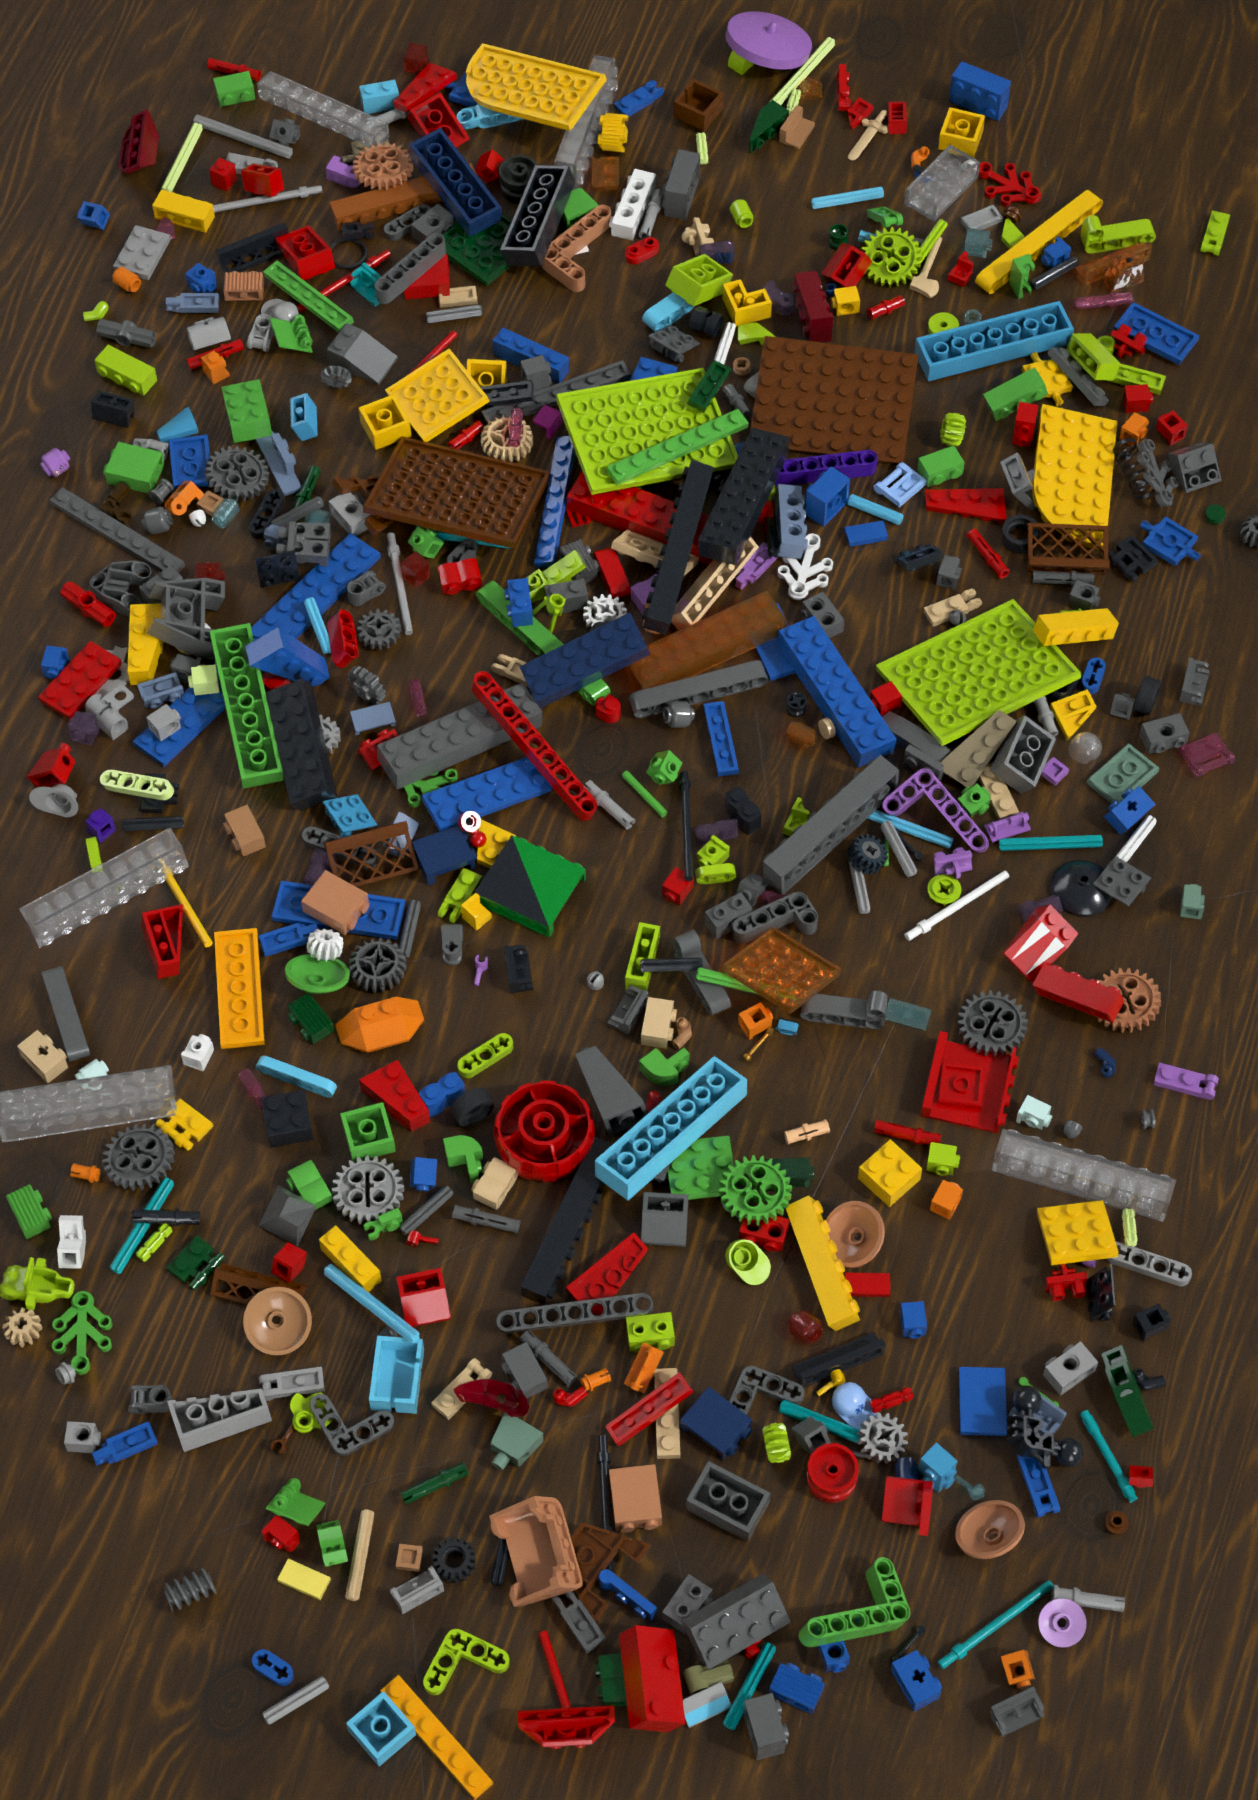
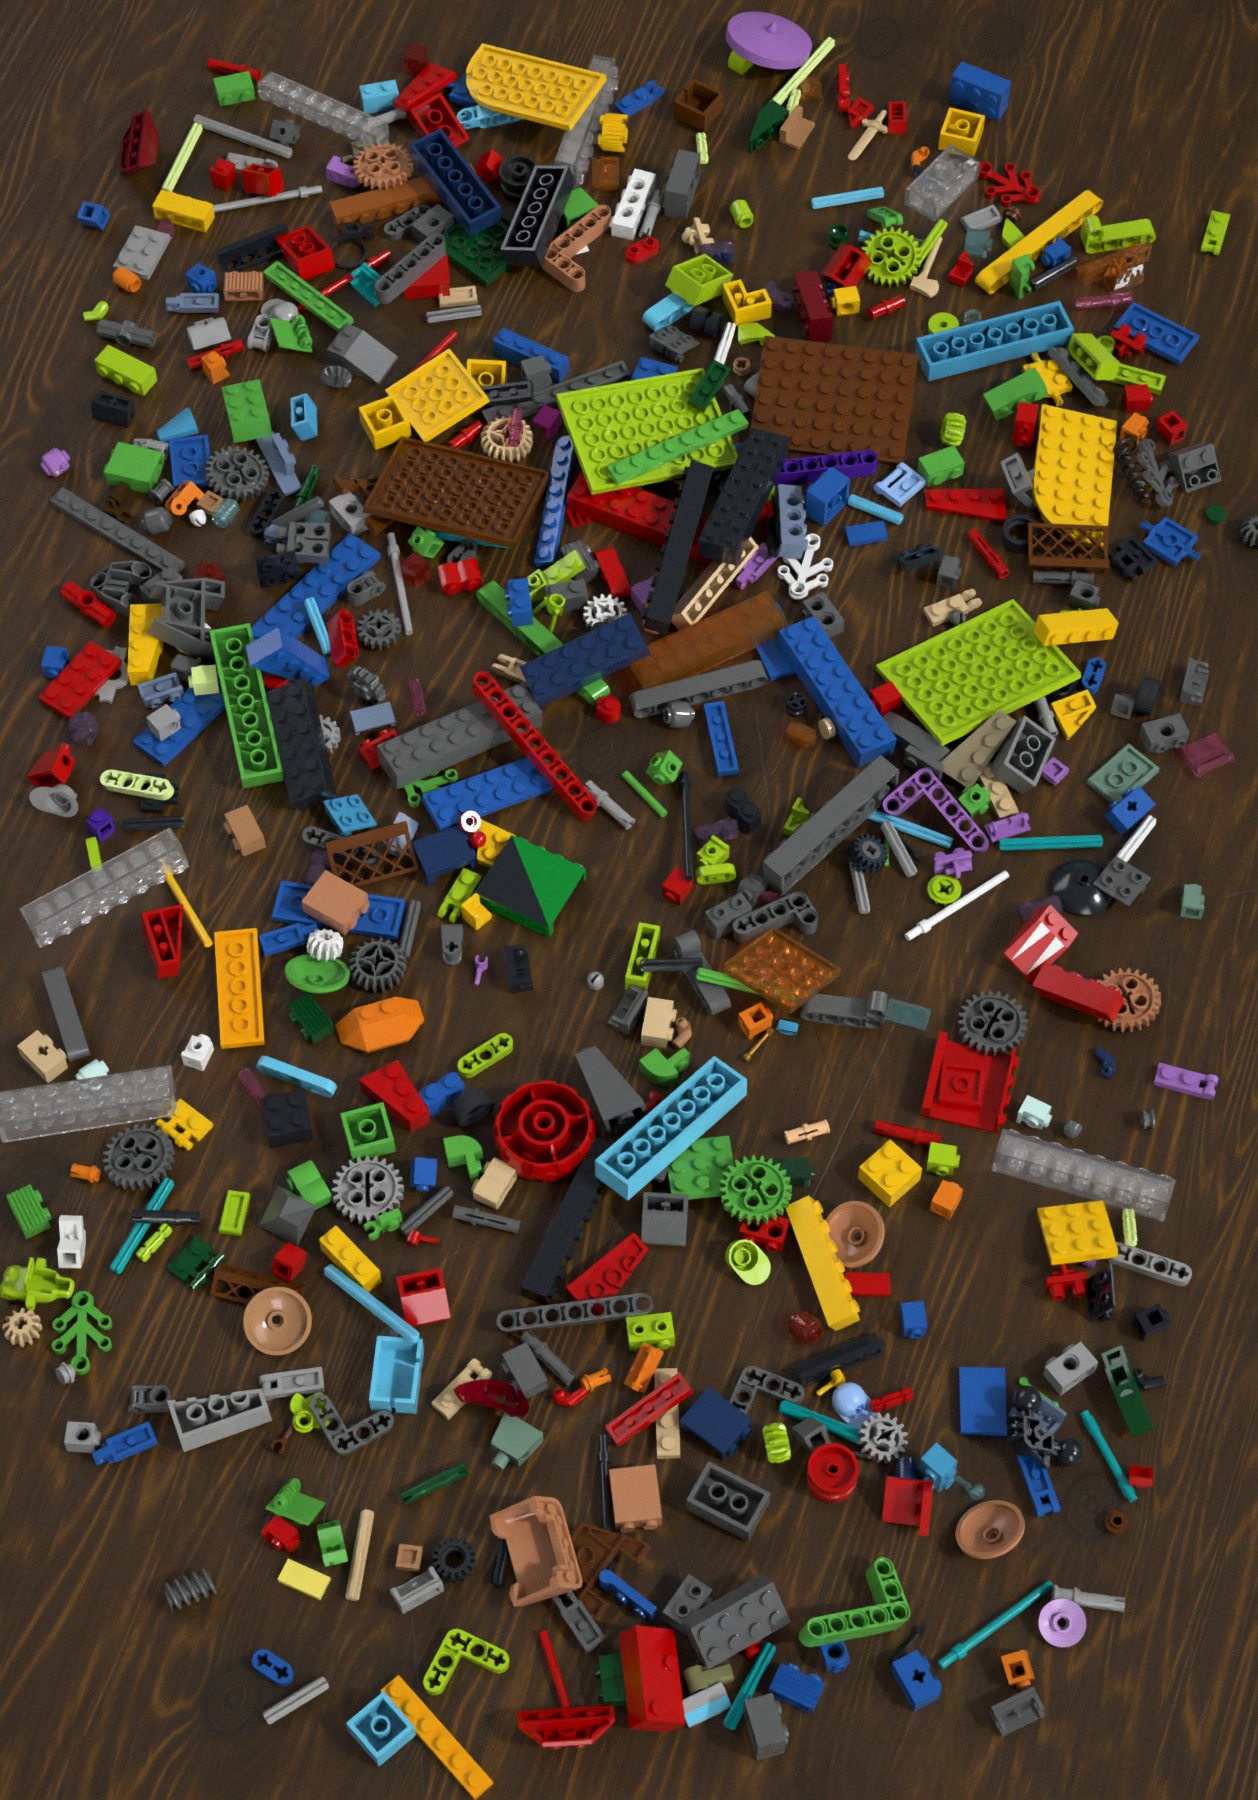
light grey piece [85,684,134,740] -> none
tan plate [611,529,699,576] -> none
clear hair [1068,732,1102,764] -> none
none -> lime tile [219,1190,251,1236]

